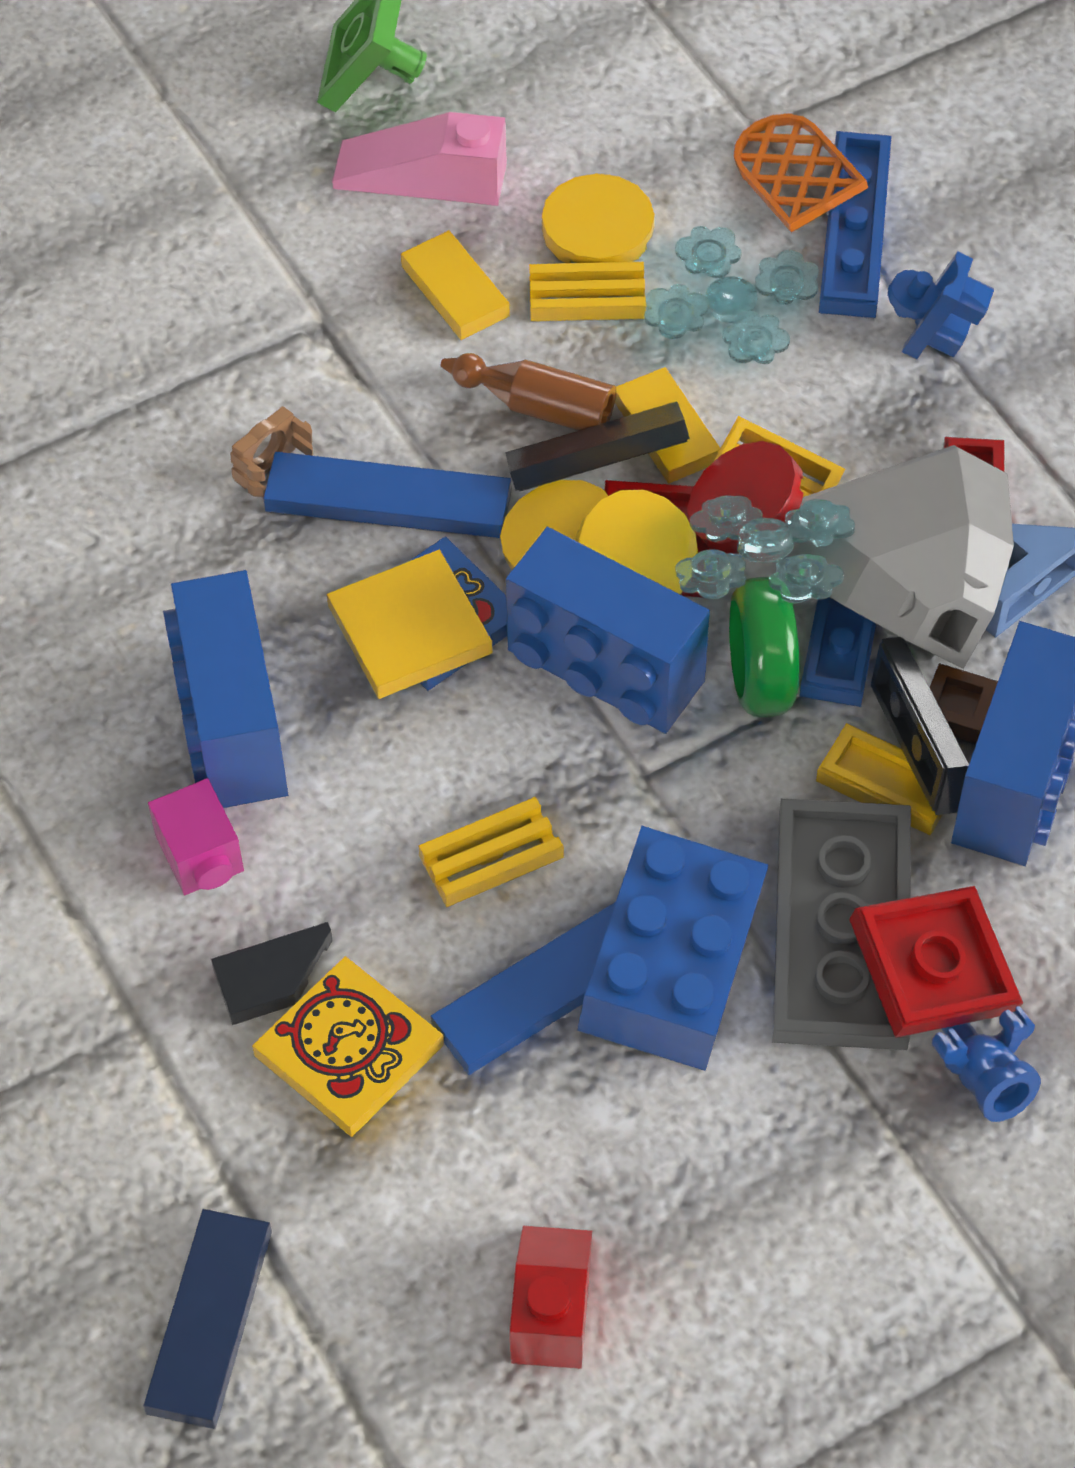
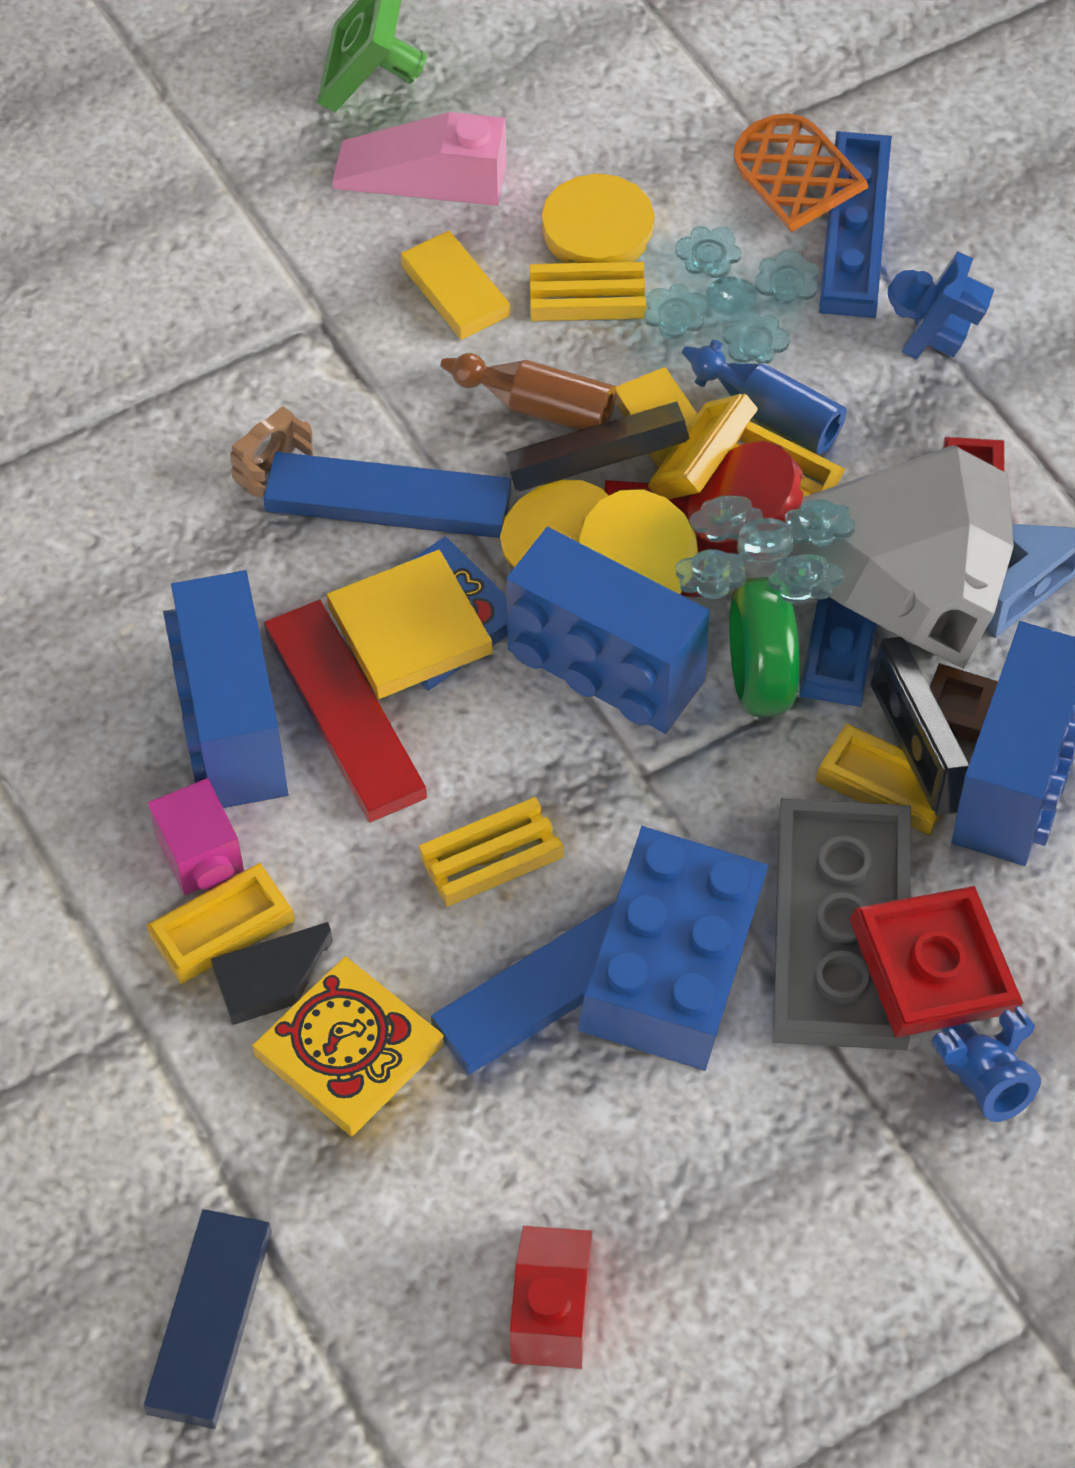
none -> yellow tile [146,863,295,984]
none -> red tile [264,599,427,823]
none -> yellow tile [648,394,758,499]
none -> blue wheel [682,339,847,454]

